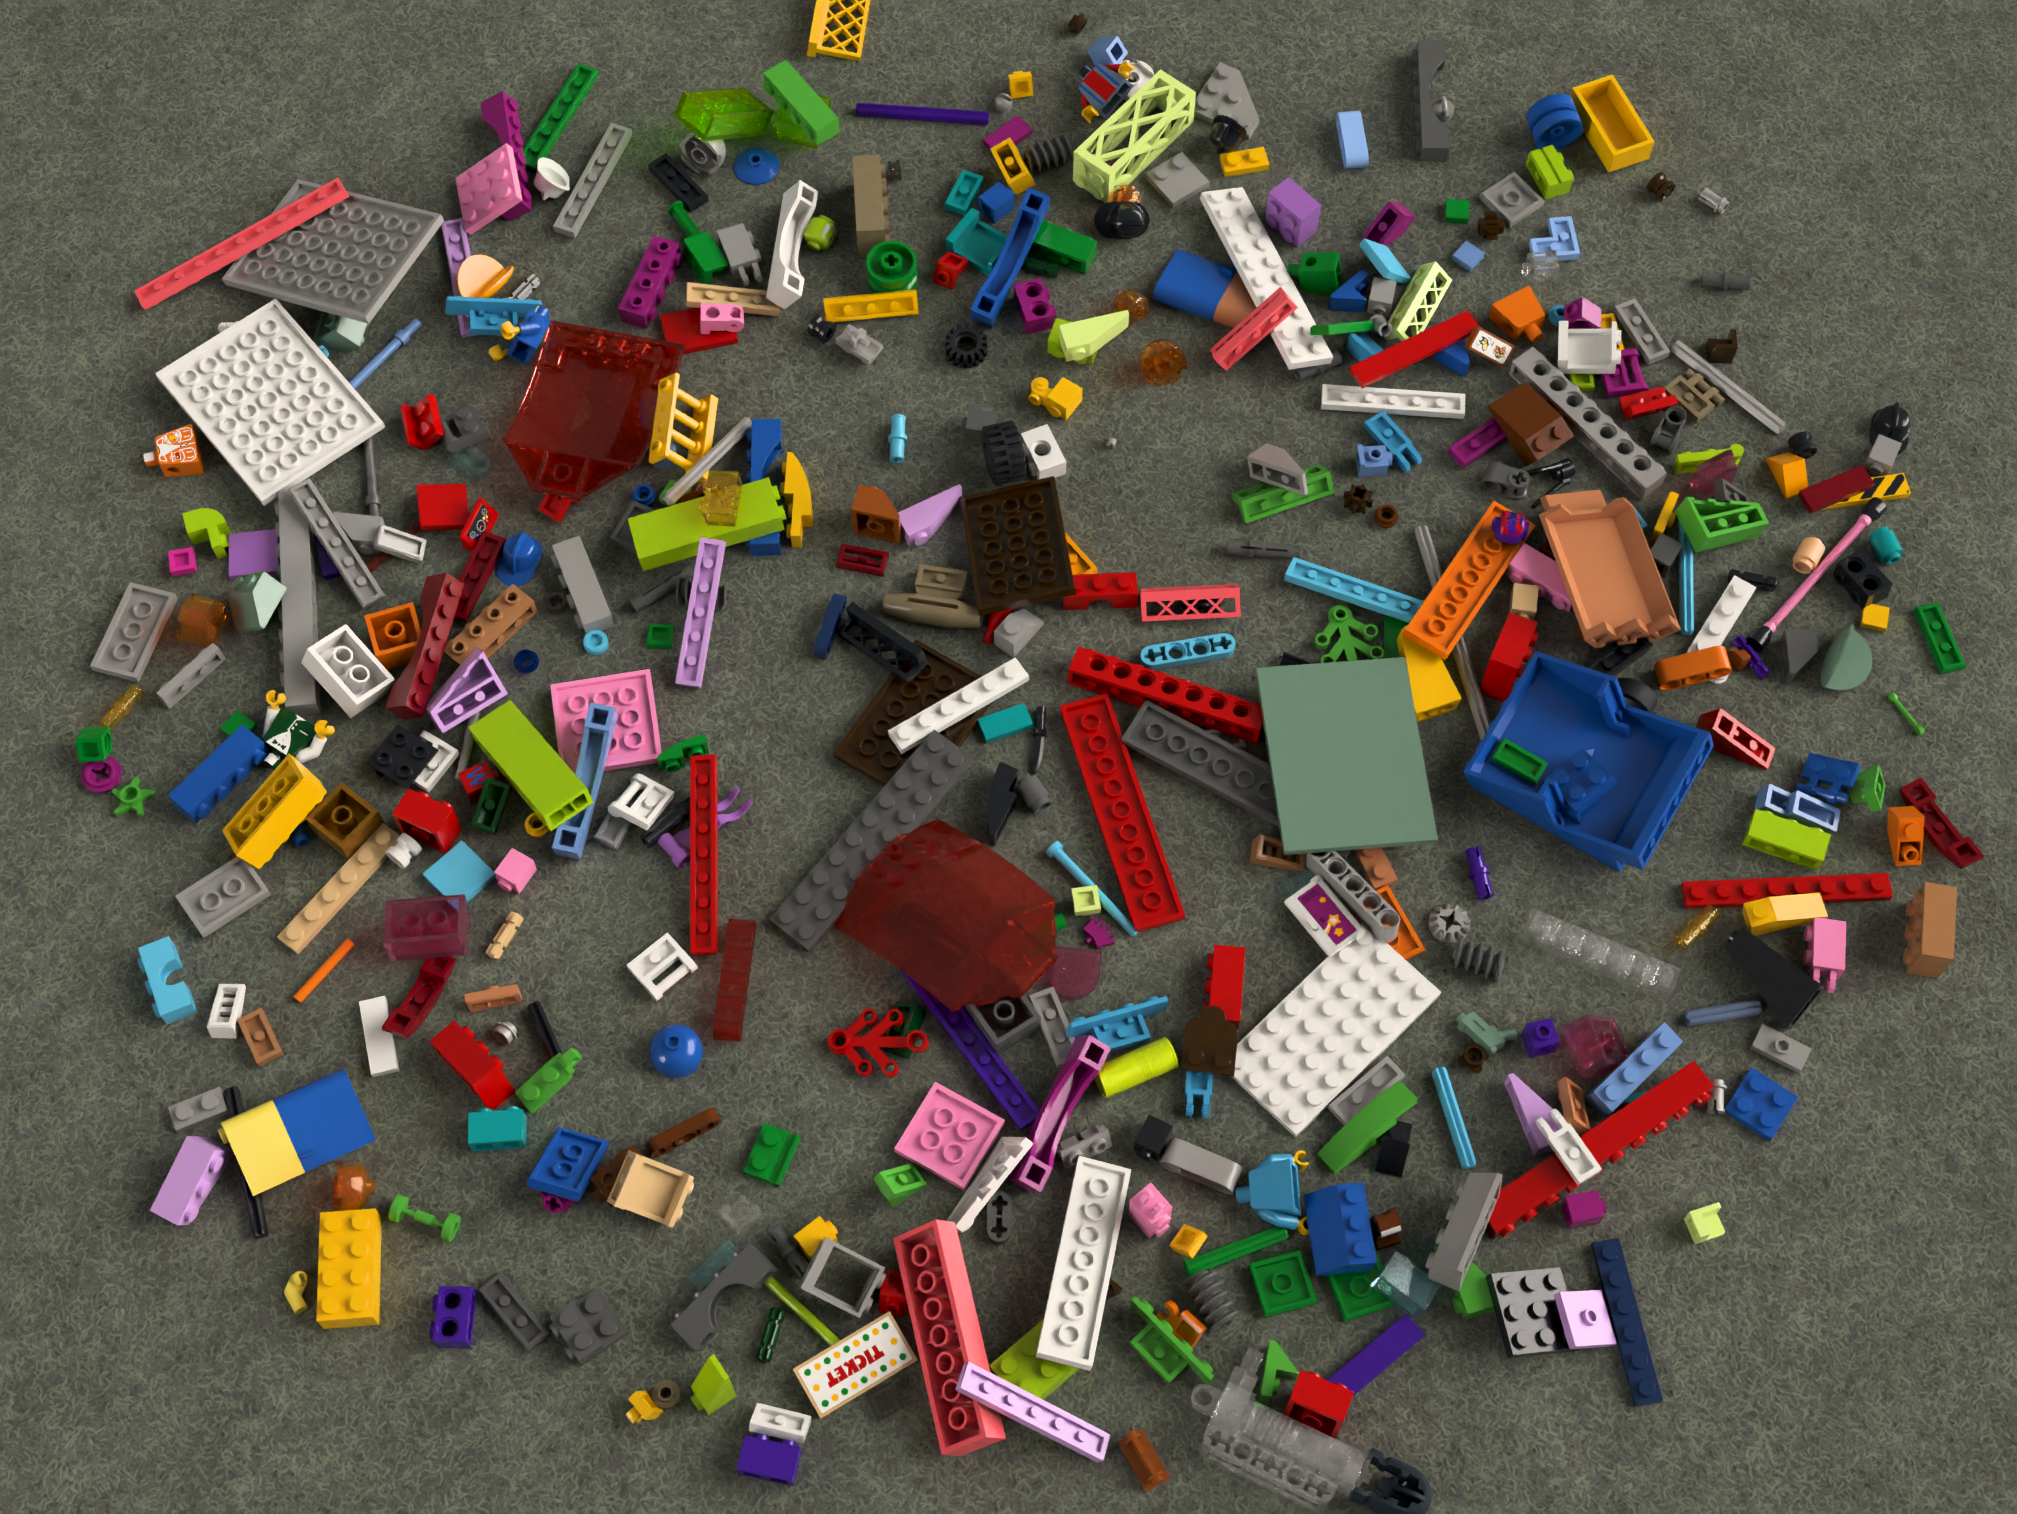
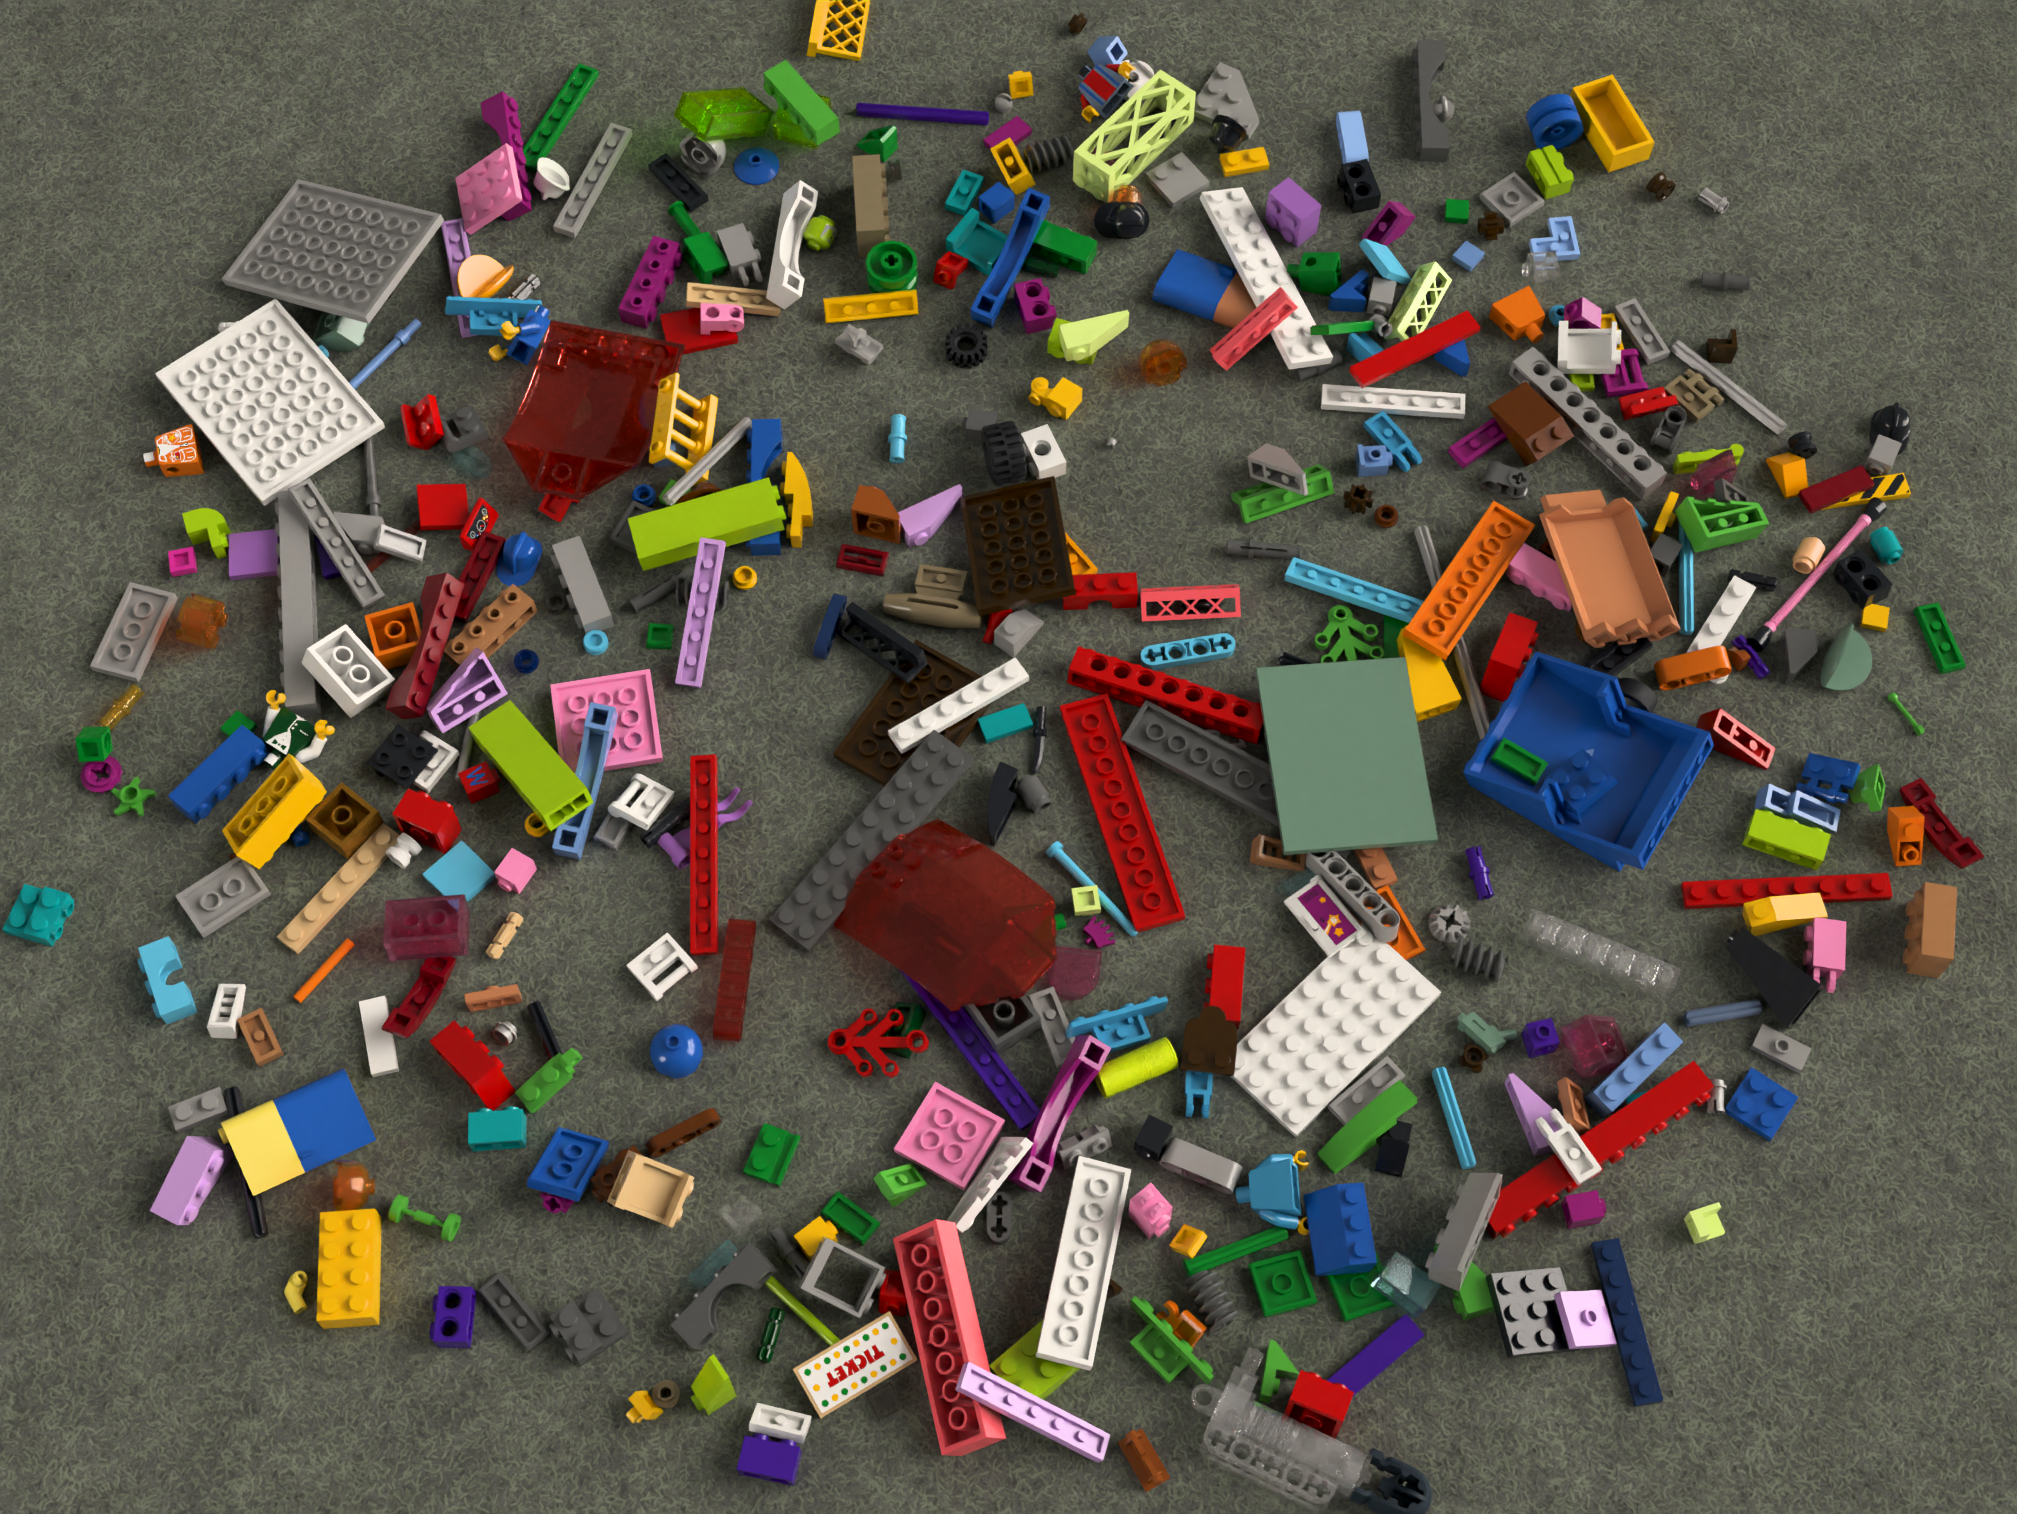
coral plate [134,177,350,310] -> none
light grey plate [156,643,225,709] -> none
sand green slope [228,571,287,633] -> none
dark green slope [470,777,512,835] -> none
green slope [657,734,709,772] -> none
clear yellow brick [699,470,742,527] -> none
black wheel [807,314,837,344] -> none
clear orange head [1114,289,1149,323] -> none
reddish brown leg [1370,1208,1402,1251] -> none
tile [1464,325,1515,367] -> none
dark purple head [1491,511,1529,545] -> none
tan brick [1508,583,1539,621] -> none
black plant [1520,458,1576,508] -> none
clear yellow pin [1674,905,1720,951] -> none
none -> teal plate [2,884,74,947]
none -> yellow plate [732,566,757,590]
none -> green tile [821,1191,880,1246]
none -> green slope [856,125,898,162]
none -> black brick [1337,159,1381,214]

